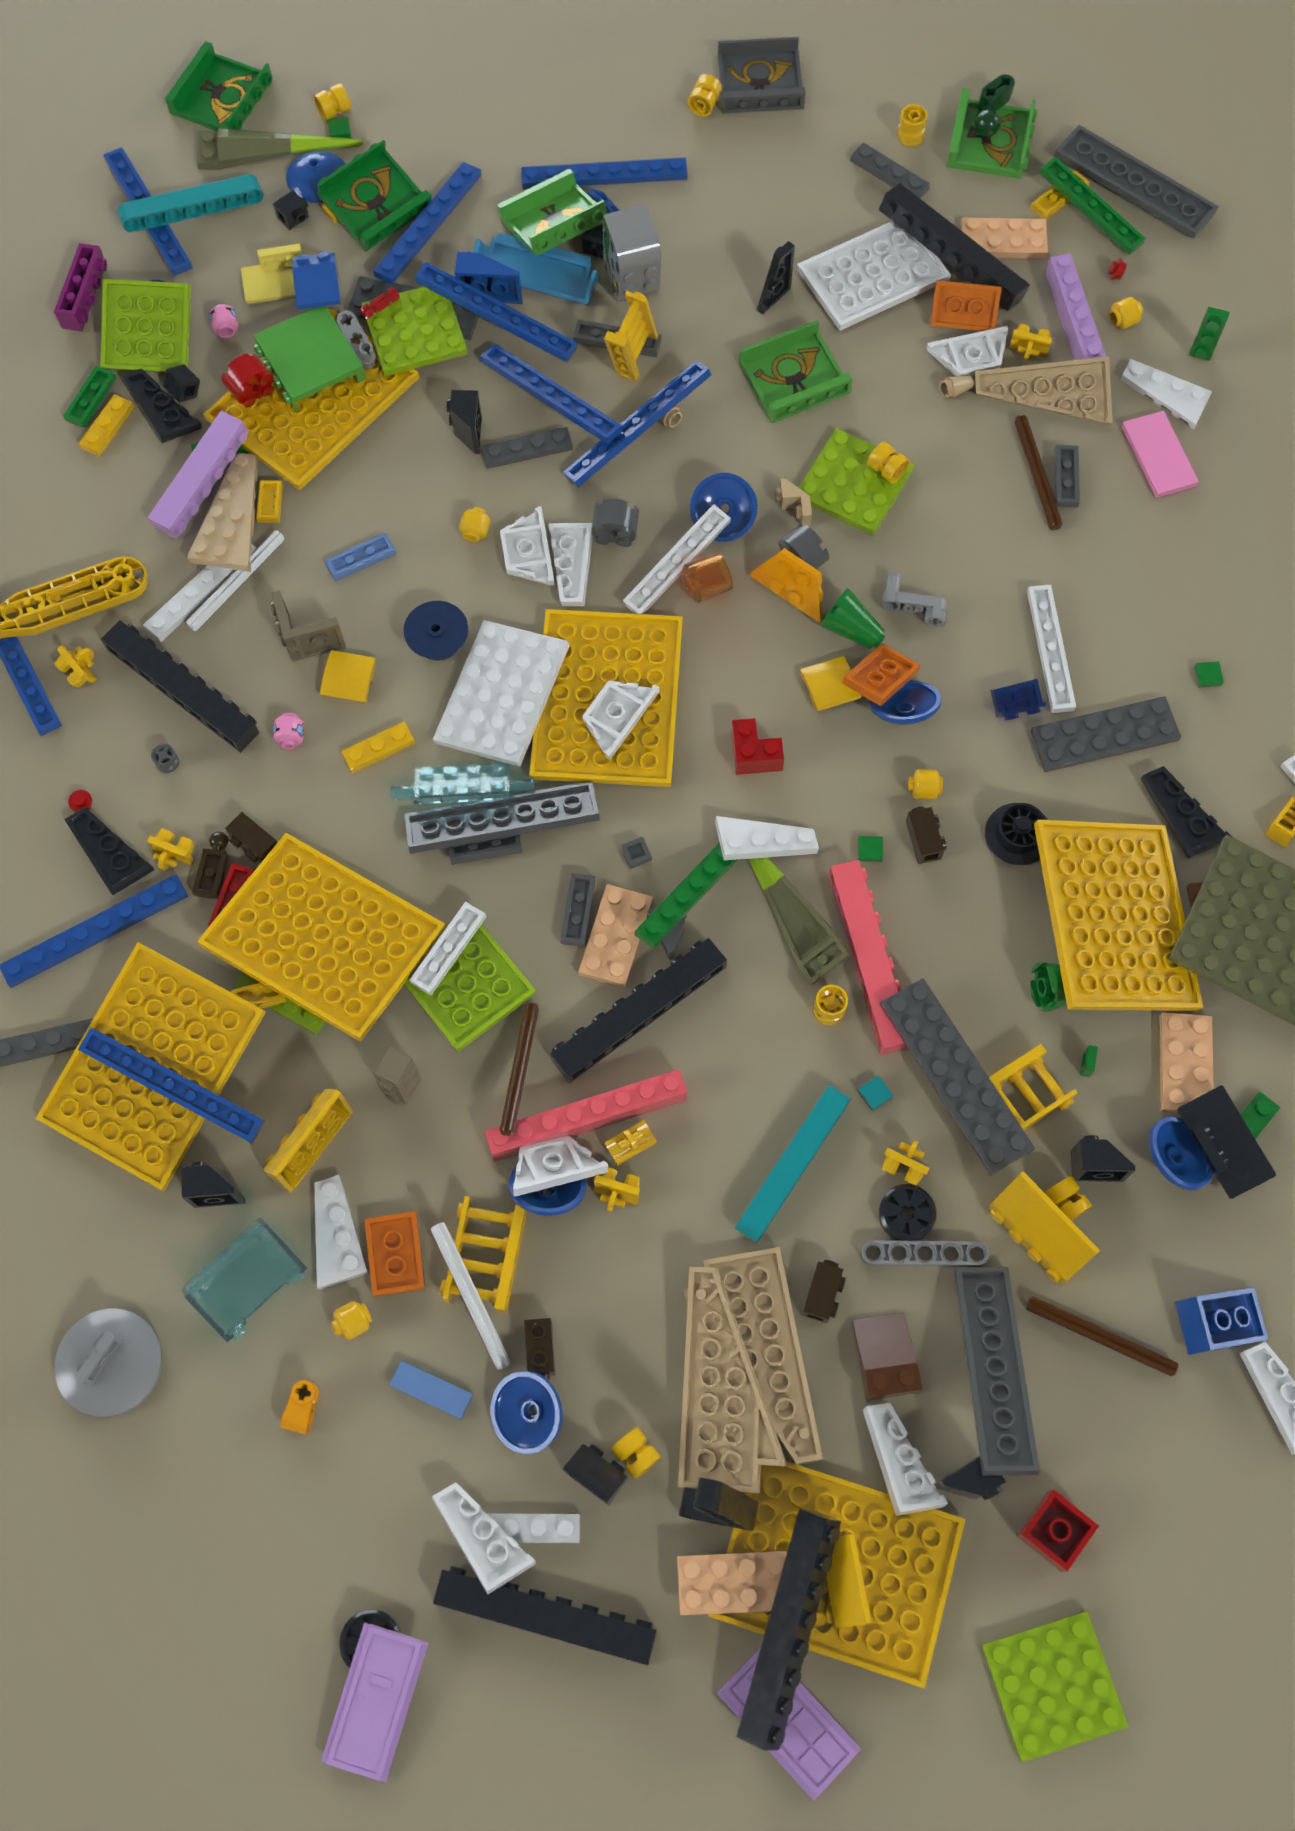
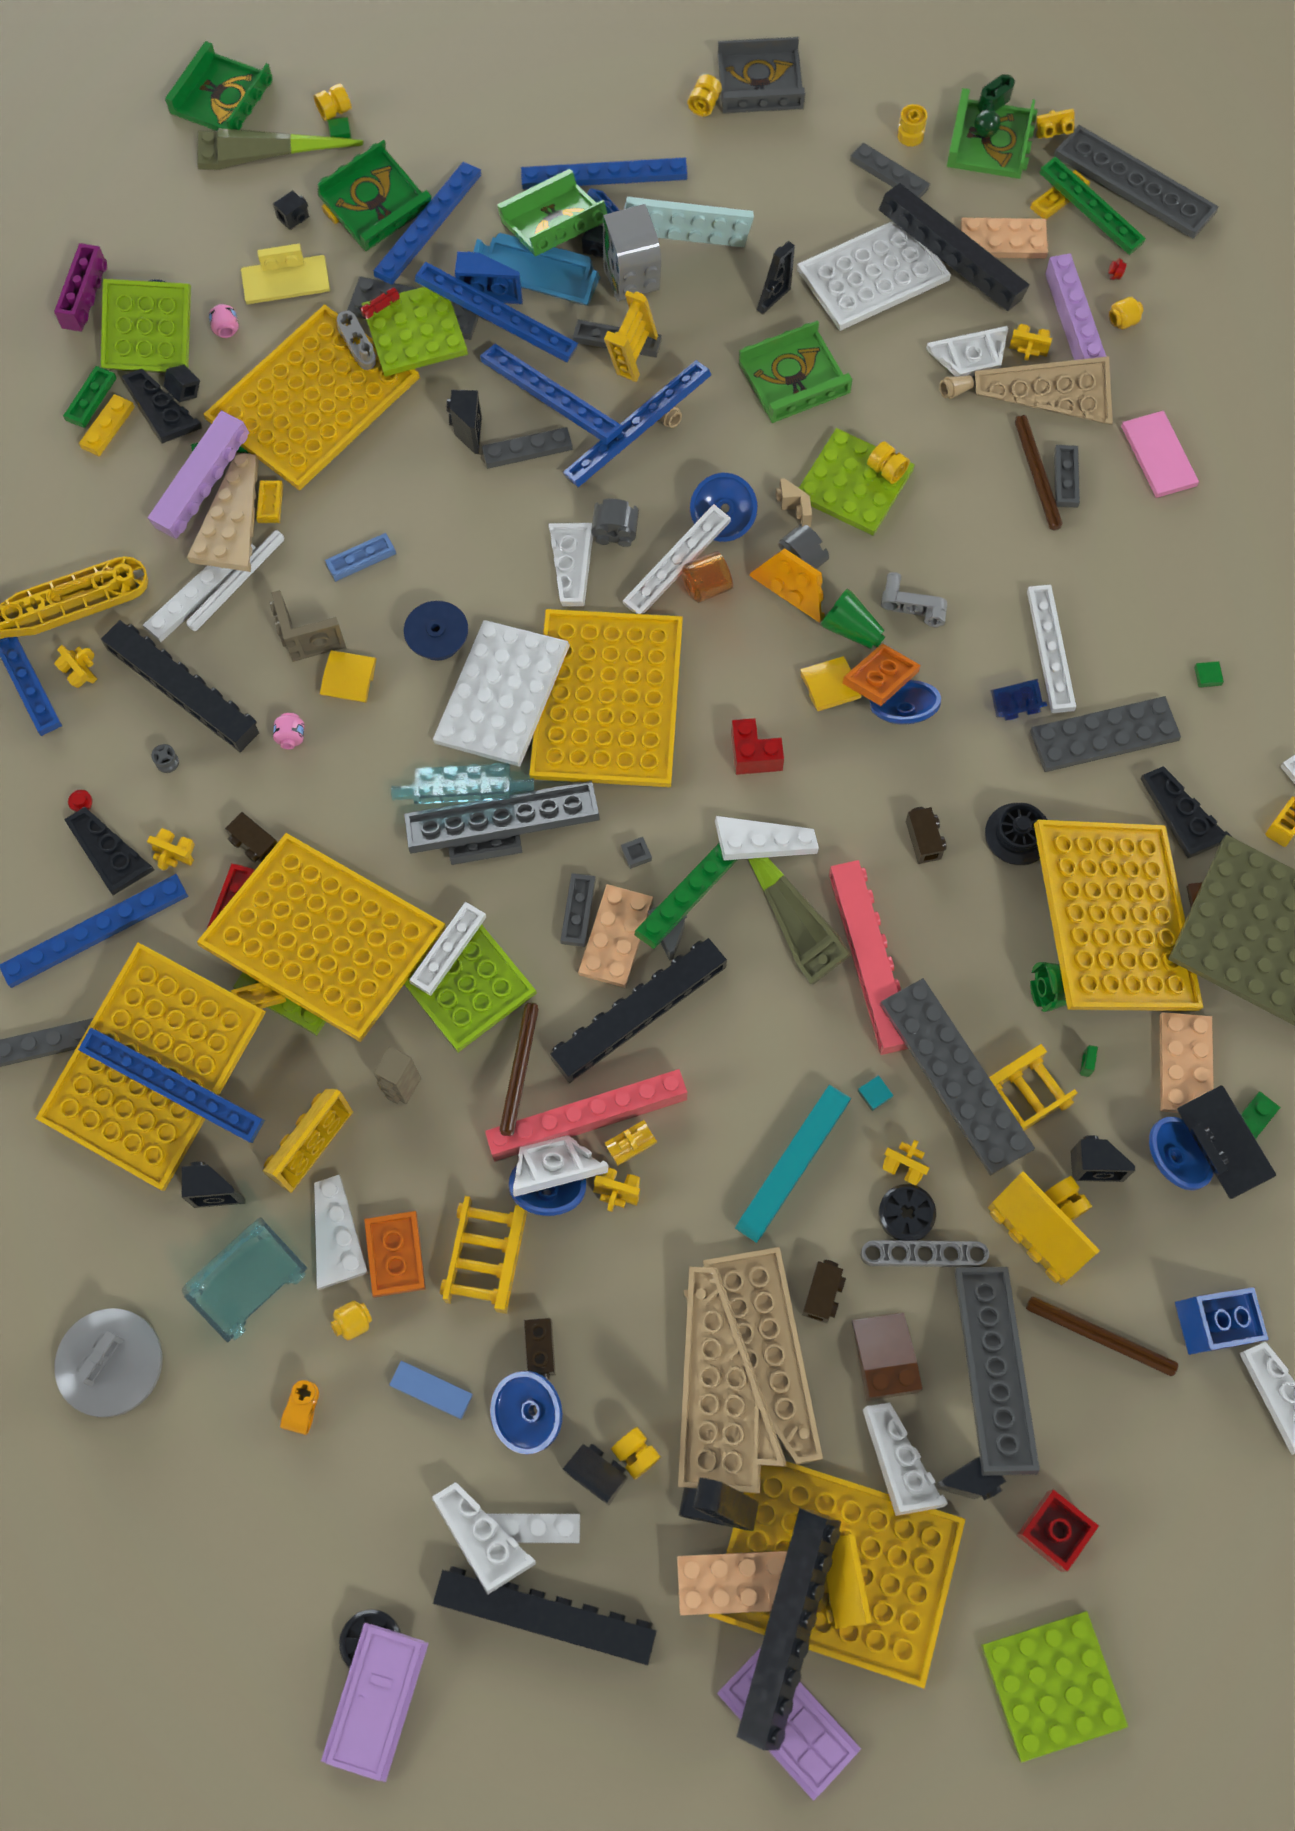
blue plate [103,147,193,277] -> none
teal beam [117,174,264,233] -> none
dark brown plate [192,831,229,899] -> none
red brick [221,353,274,408] -> none
bright green panel [254,306,366,412] -> none
blue dish [286,150,346,203] -> none
blue slope [292,252,341,310] -> none
yellow plate [341,721,416,774] -> none
white axle [431,1222,511,1370] -> none
yellow head [459,507,491,543] -> none
white wing [500,506,555,586] -> none
white wing [582,681,660,760] -> none
yellow wheel [813,984,848,1026] -> none
green tile [858,836,883,862] -> none
yellow head [908,769,943,800] -> none
orange plate [930,280,1002,331] -> none
white wing [1121,359,1212,429] -> none
green plate [1189,306,1230,361] -> none
none -> light aqua plate [624,197,754,247]
none -> yellow hips [1036,109,1075,139]

